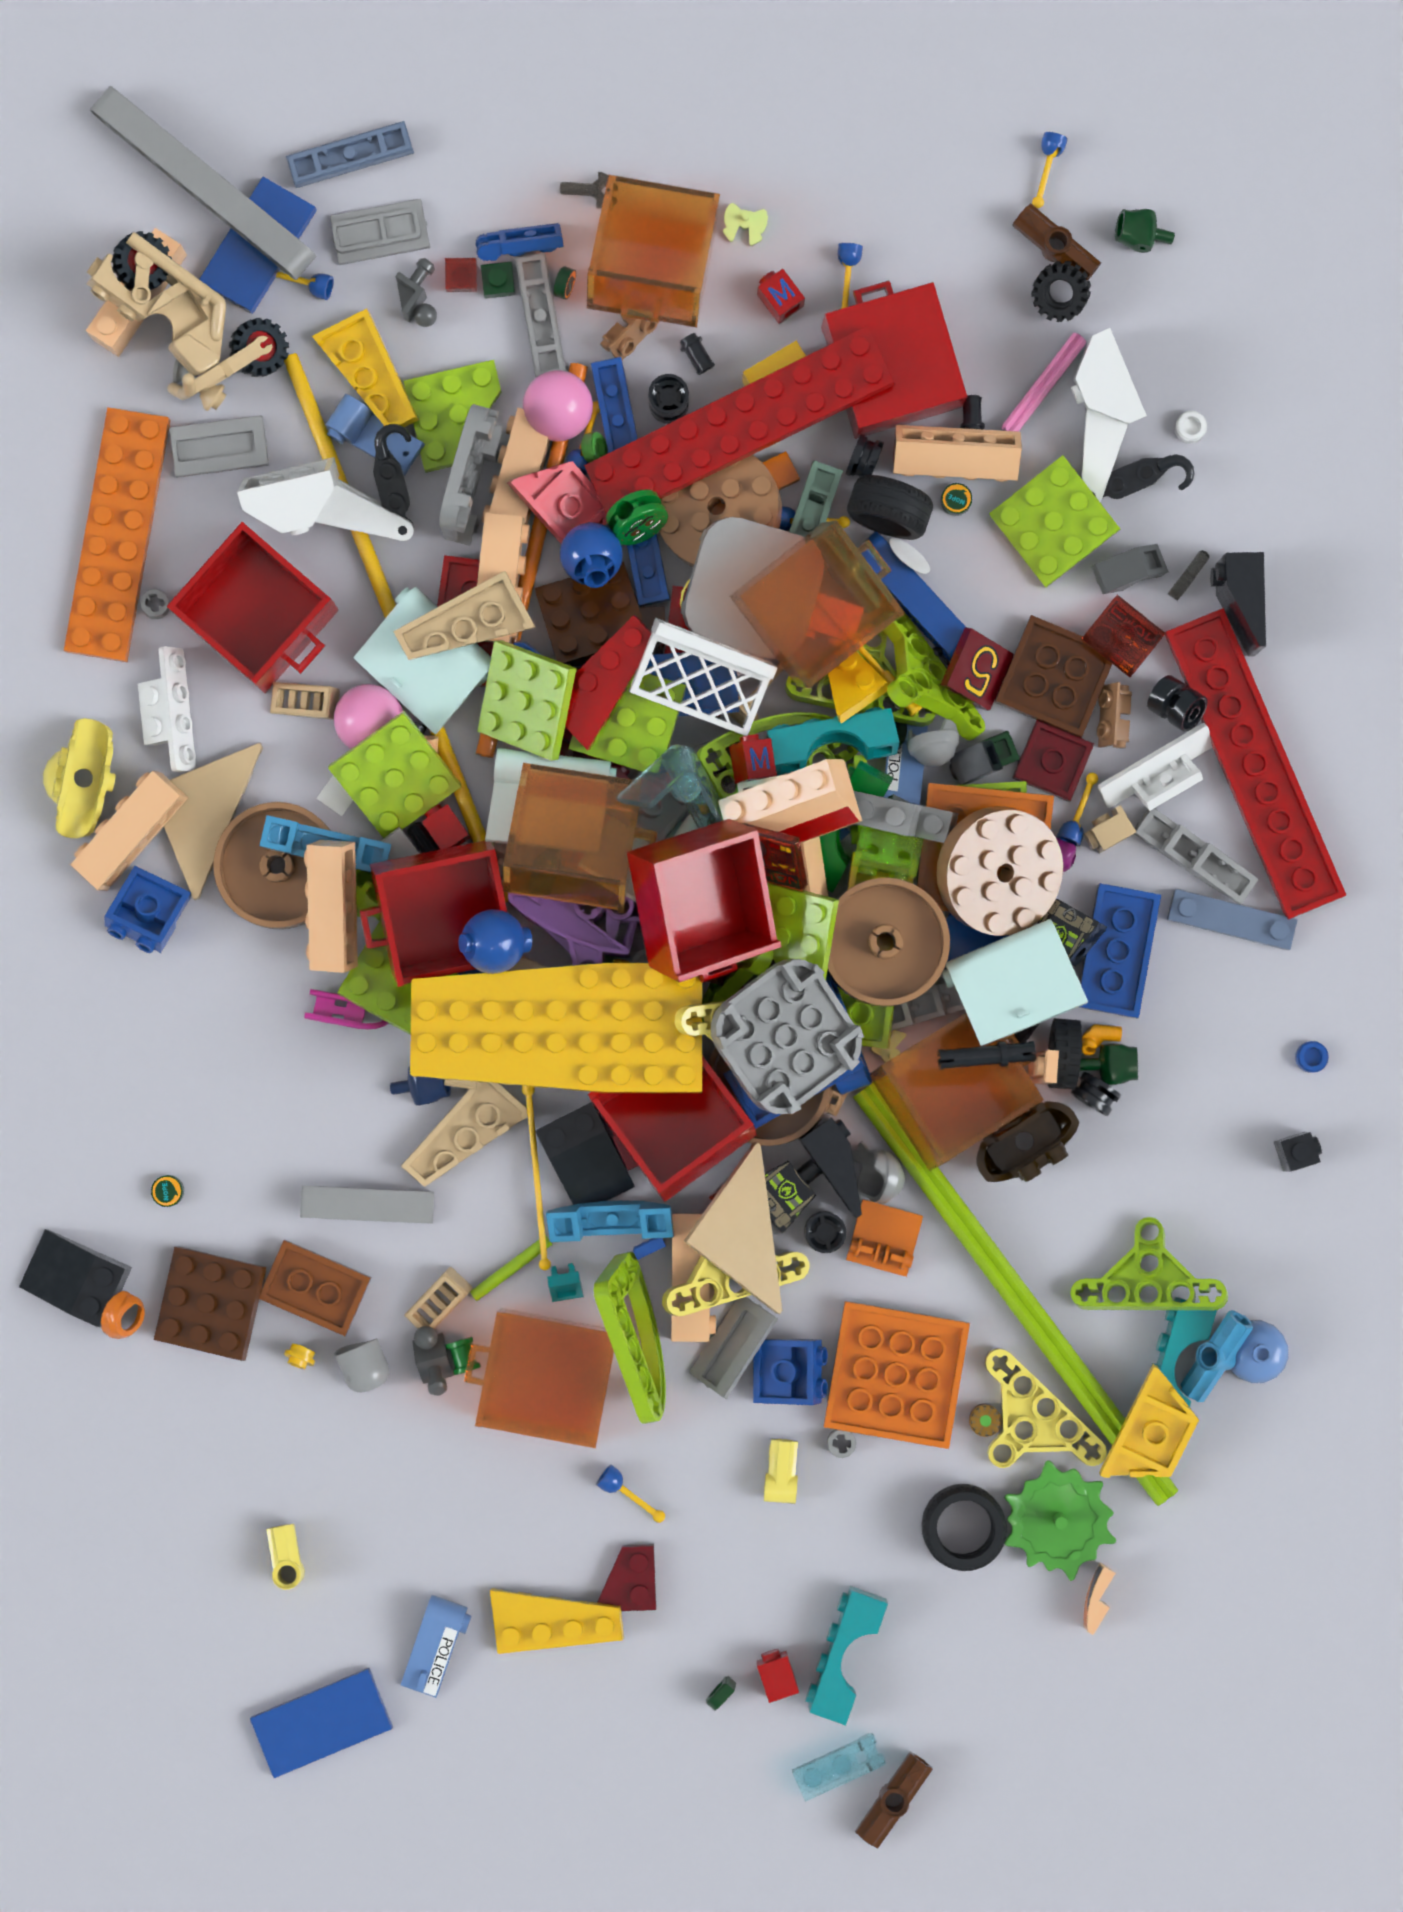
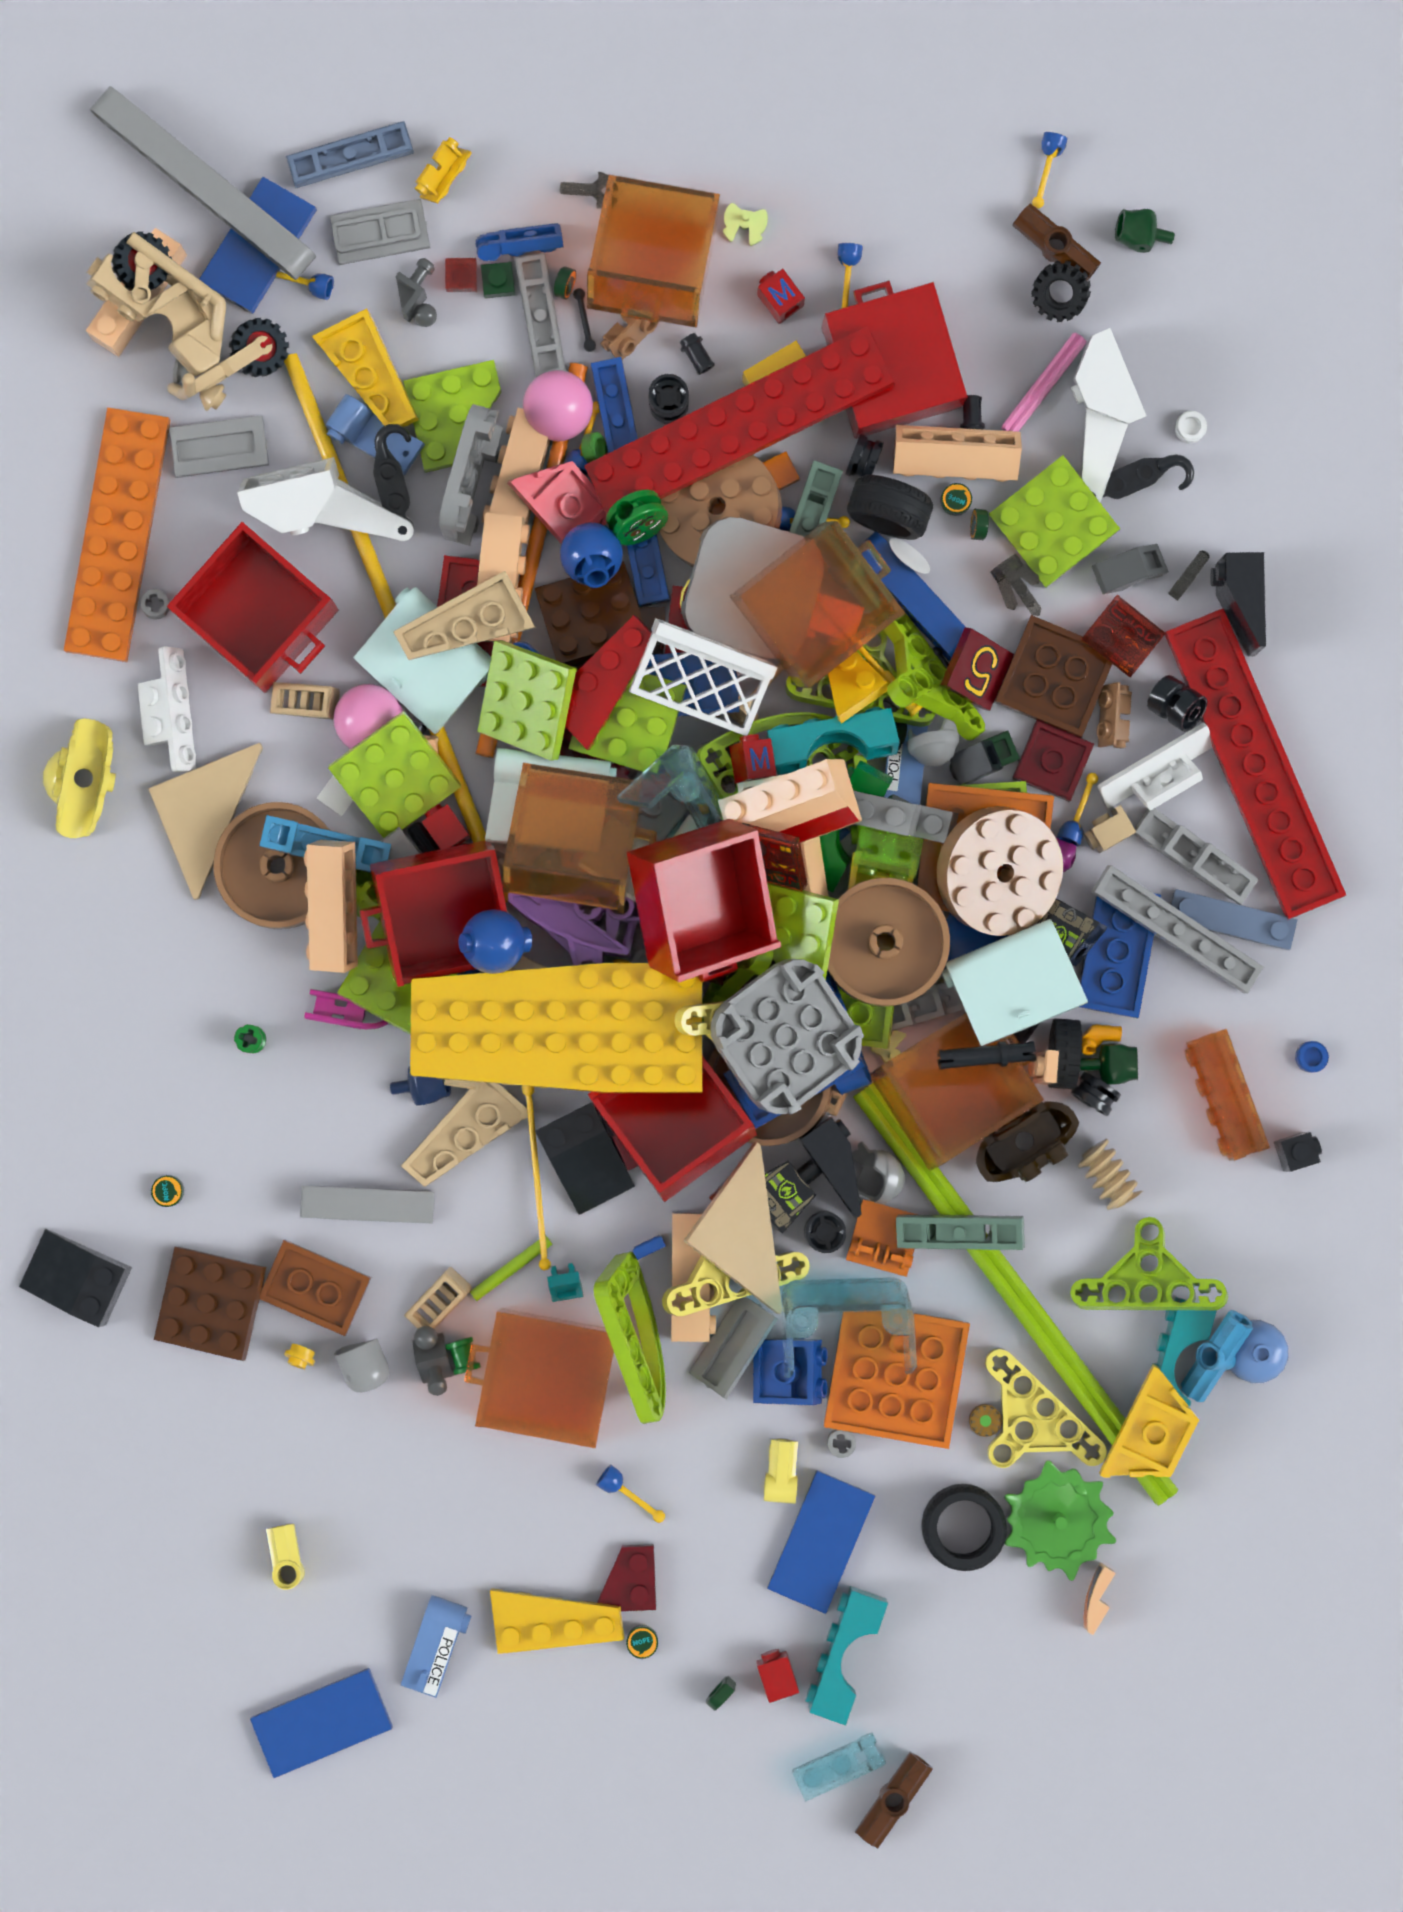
light nougat brick [70,771,189,891] -> none
orange piece [101,1291,145,1339] -> none
blue plate [104,865,191,953] -> none
dark azure slope [546,1200,674,1242] -> none
none -> green bush [234,1024,267,1054]
none -> yellow hinge [414,137,472,204]
none -> black hinge [573,288,596,352]
none -> dark green tile [626,1625,658,1659]
none -> blue tile [767,1470,875,1614]
none -> clear light blue windscreen [781,1277,917,1378]
none -> sand green hinge [896,1215,1025,1250]
none -> dark green tile [970,508,989,541]
none -> clear smoke rock [990,554,1042,616]
none -> tan piece [1078,1138,1143,1210]
none -> light grey plate [1091,865,1264,993]
none -> clear orange brick [1184,1029,1270,1161]

